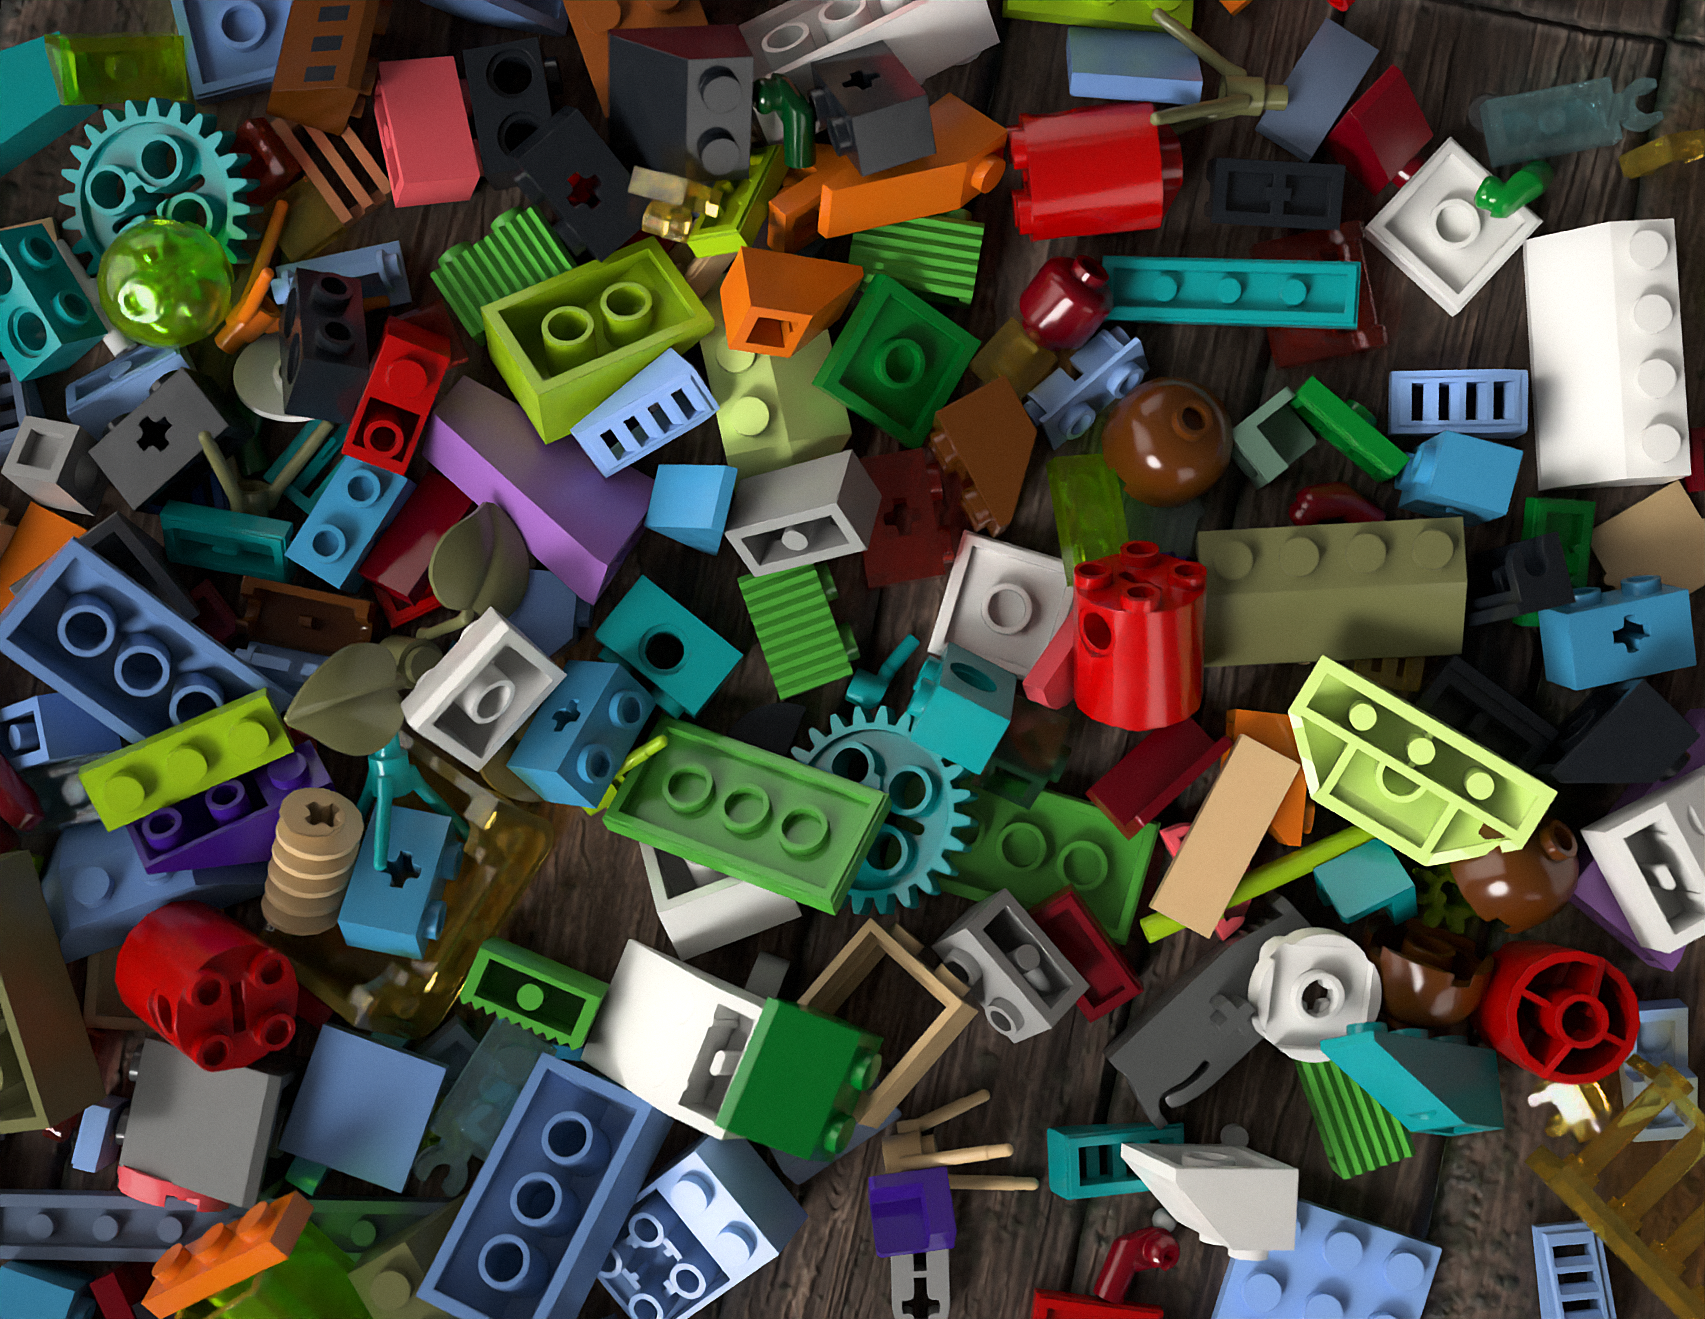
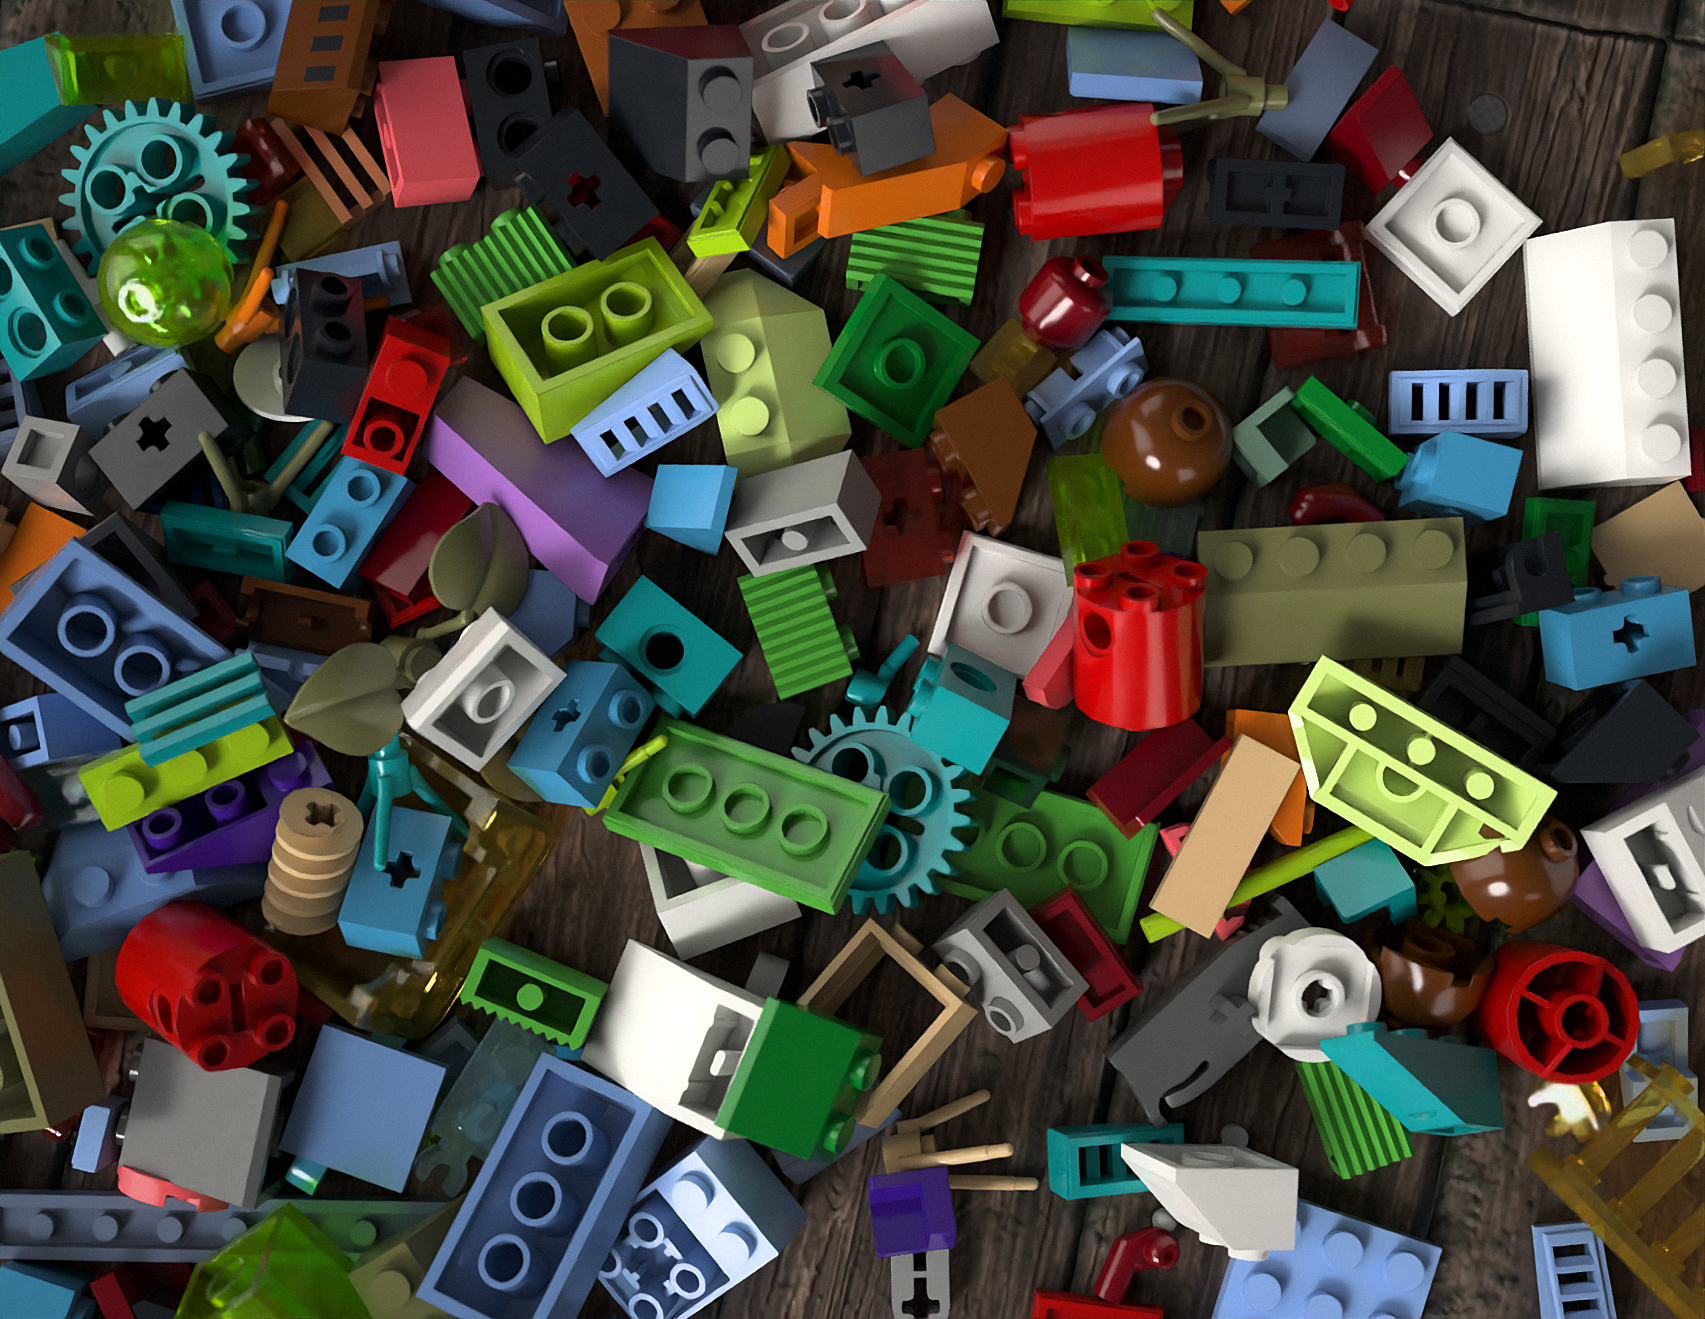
orange plate [141,1190,315,1319] -> none
clear yellow tile [628,166,723,243] -> none
orange slope [720,246,864,358] -> none
dark green arm [752,73,816,169] -> none
green arm [1474,160,1554,218] -> none
clear light blue plate [1479,76,1664,168] -> none
none -> teal tile [124,650,276,768]

